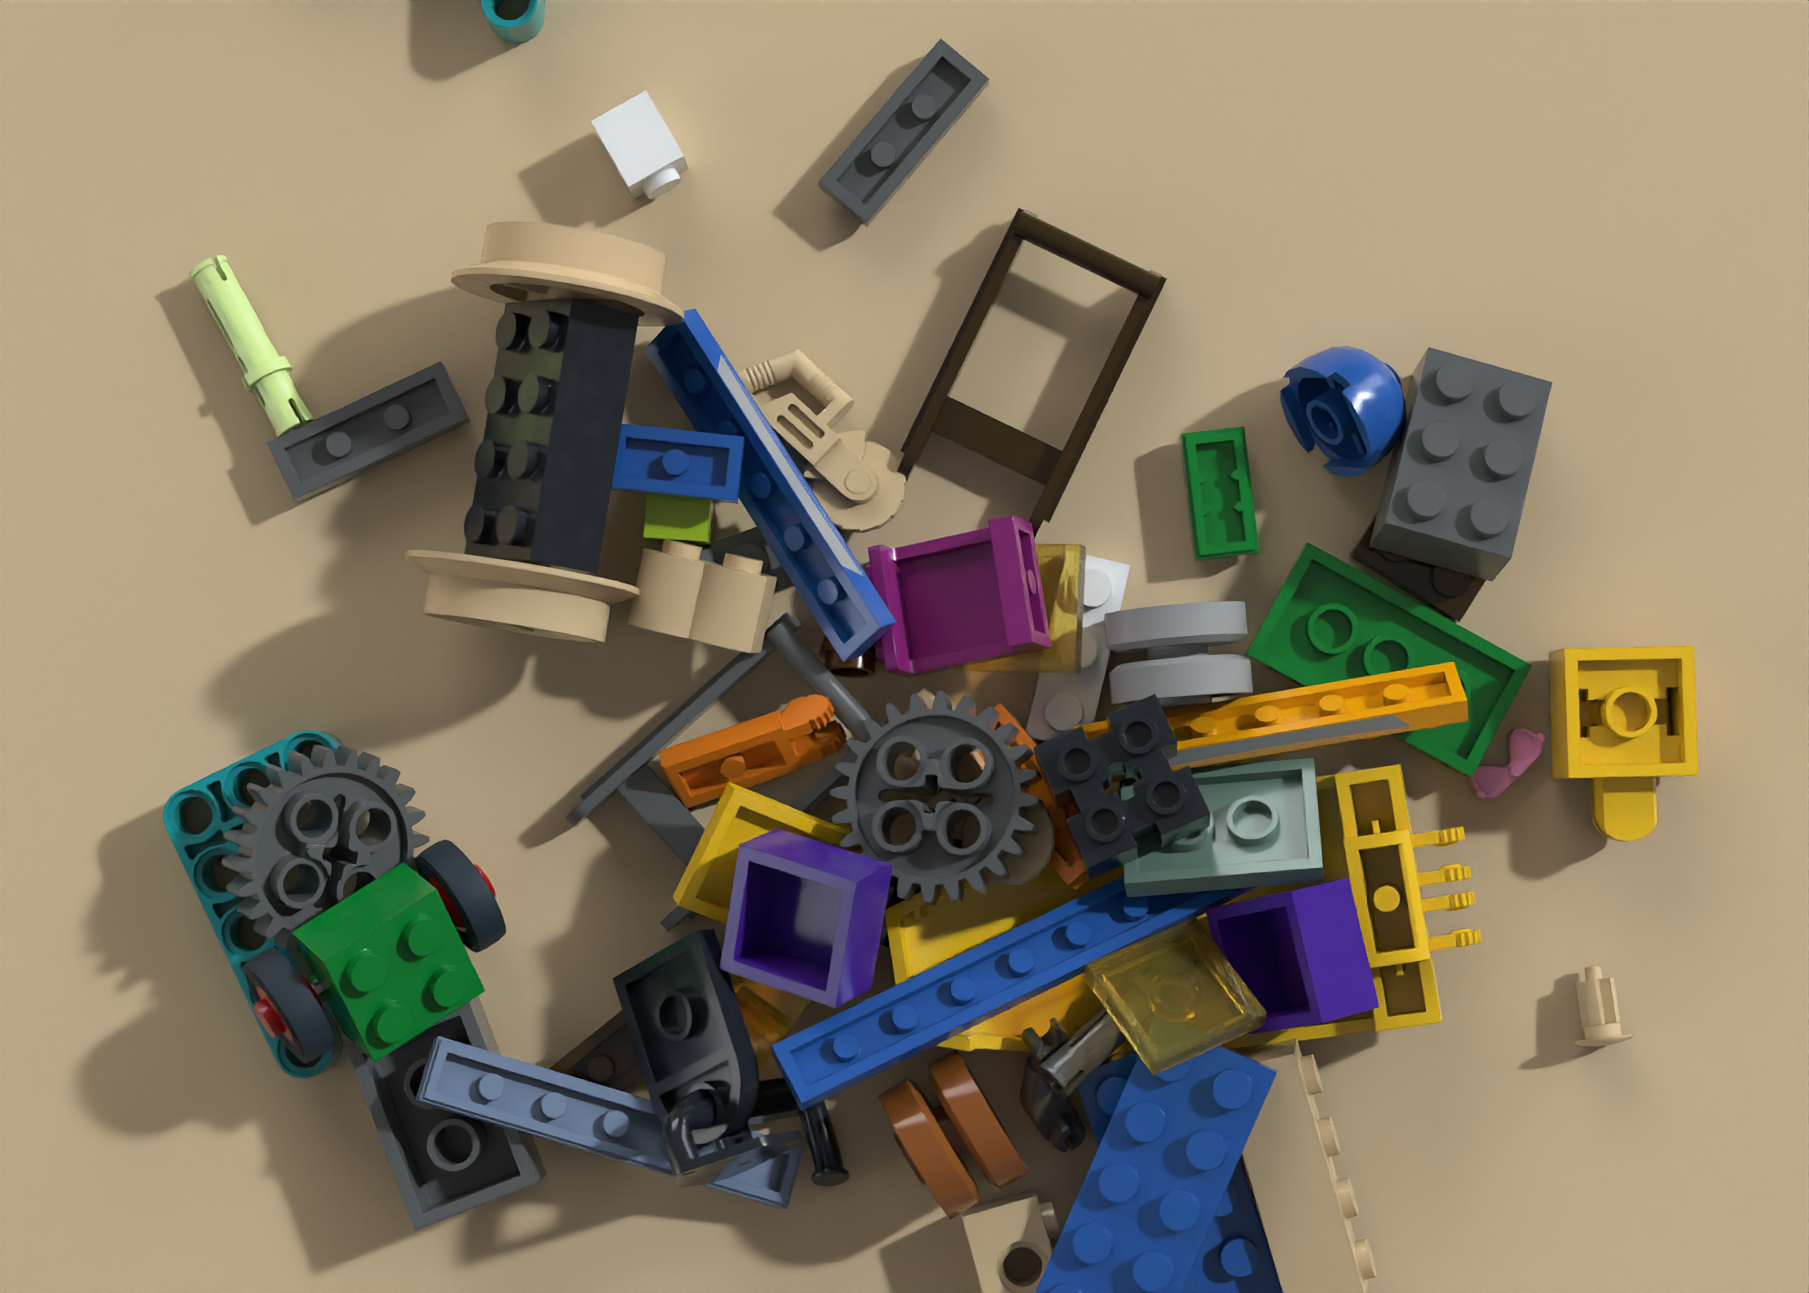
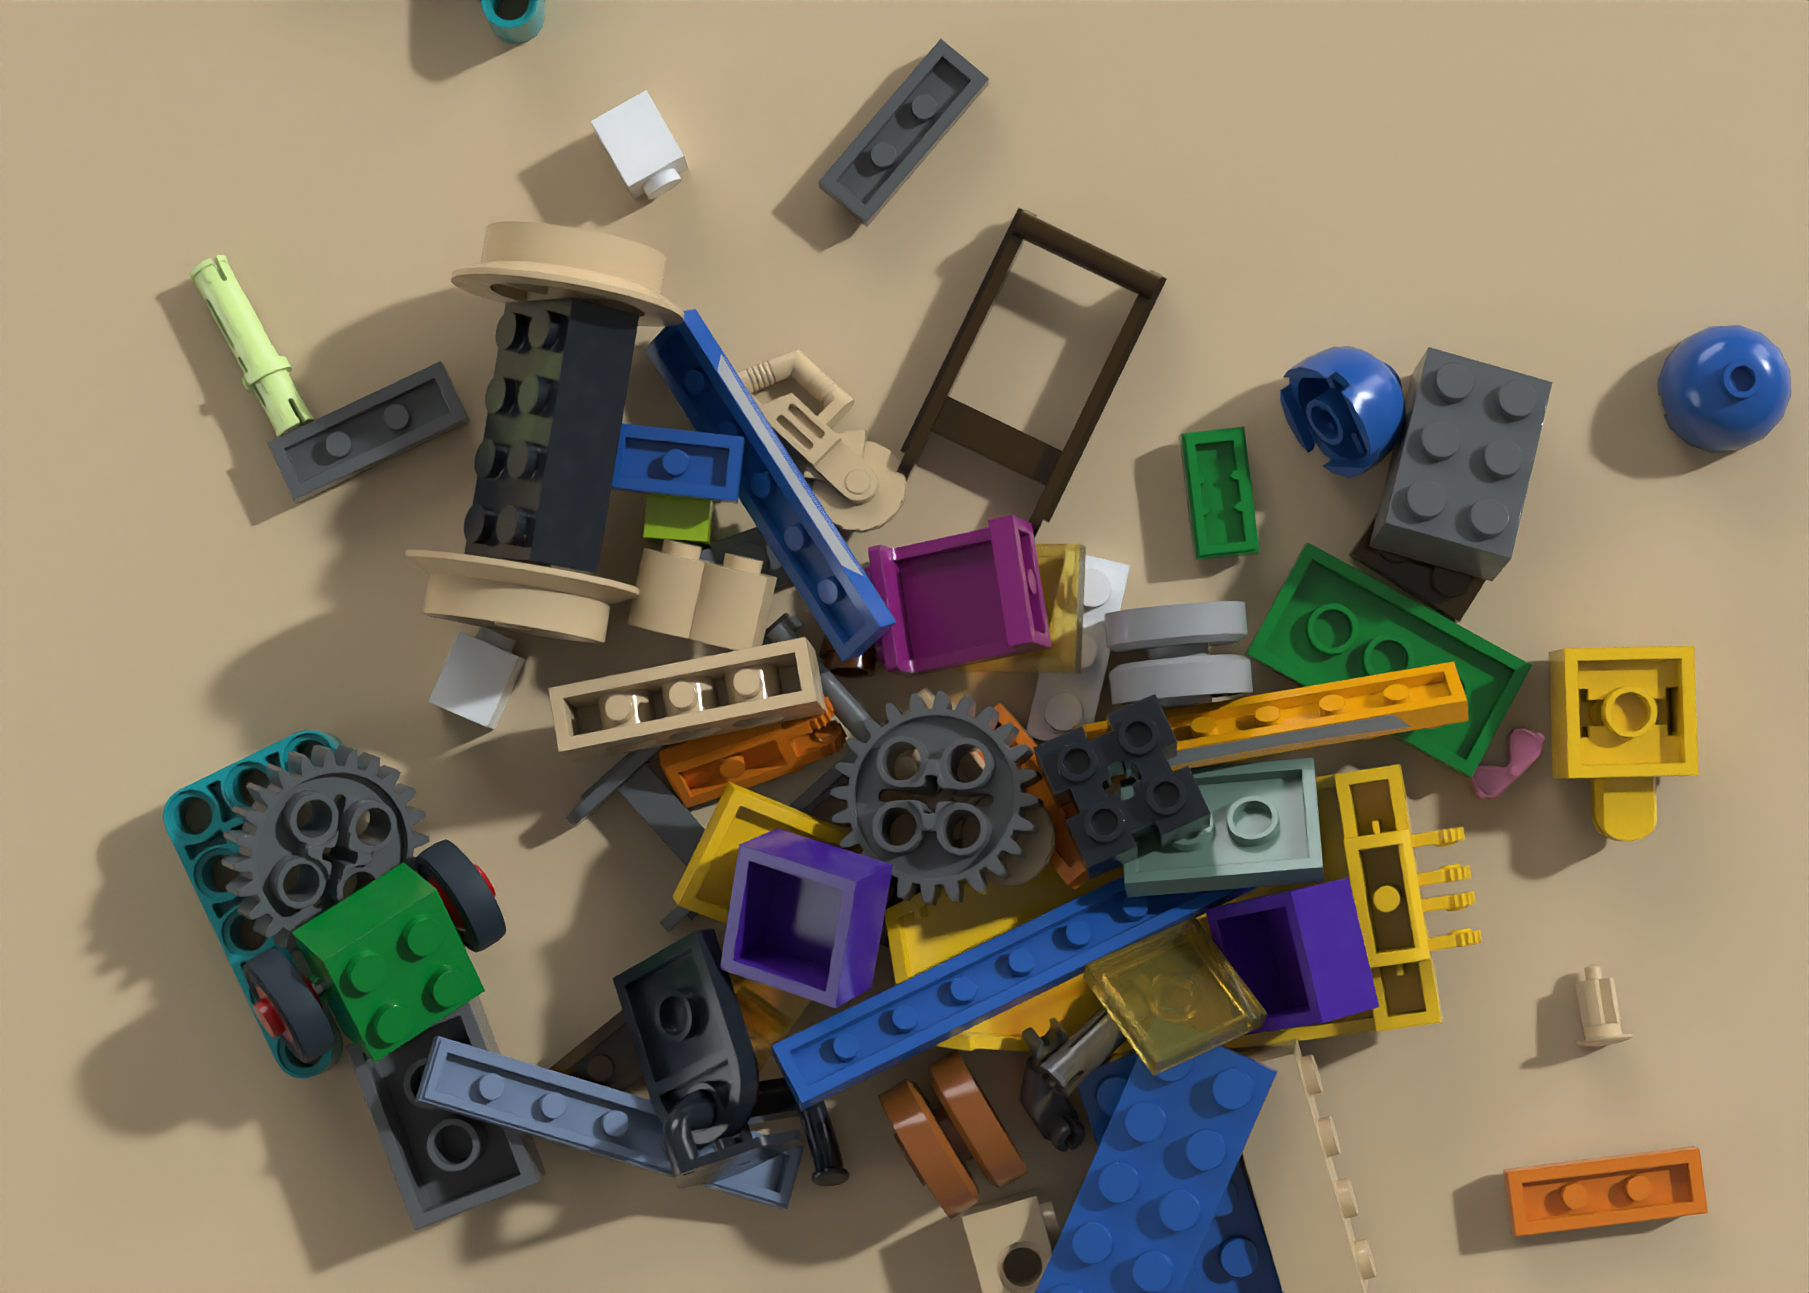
none -> white brick [428,627,526,729]
none -> tan brick [548,637,827,763]
none -> orange plate [1503,1146,1708,1237]
none -> blue cylinder [1657,325,1791,453]

